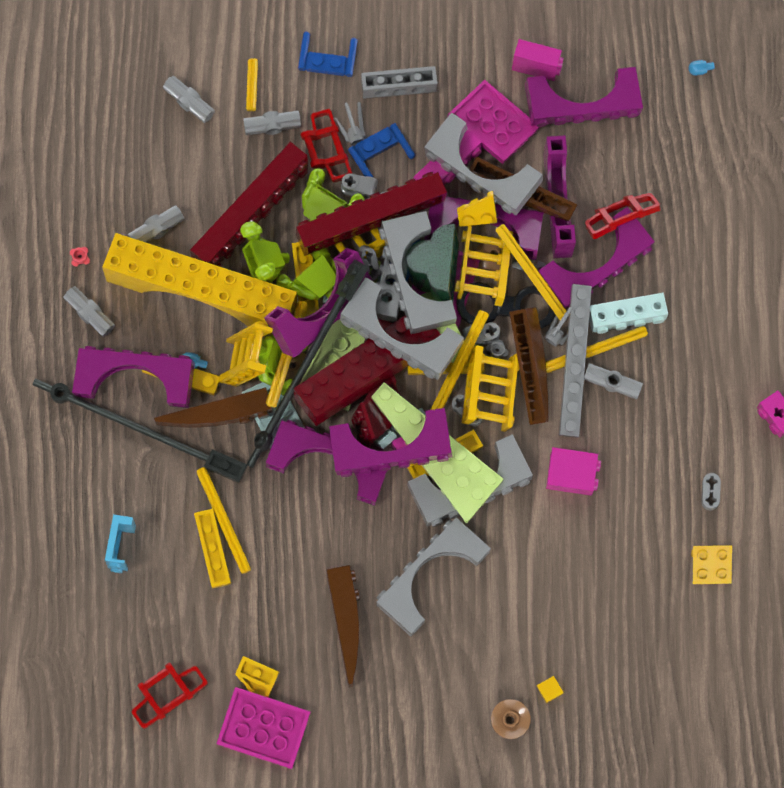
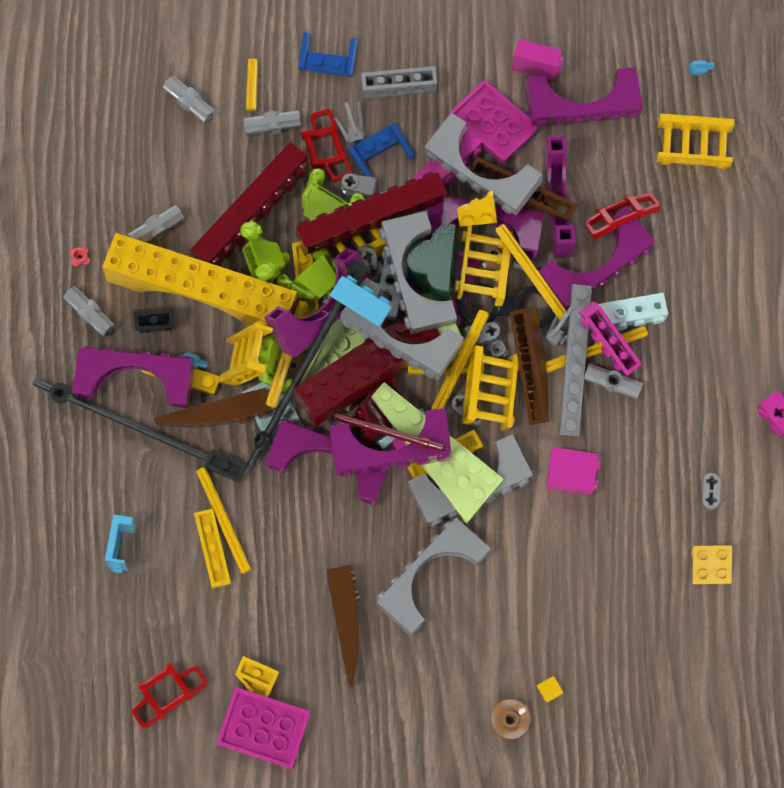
none -> black brick [133,306,174,333]
none -> medium azure brick [329,275,392,327]
none -> dark red bar [334,413,445,452]
none -> dark pink brick [578,301,642,376]
none -> yellow fence [656,114,734,169]

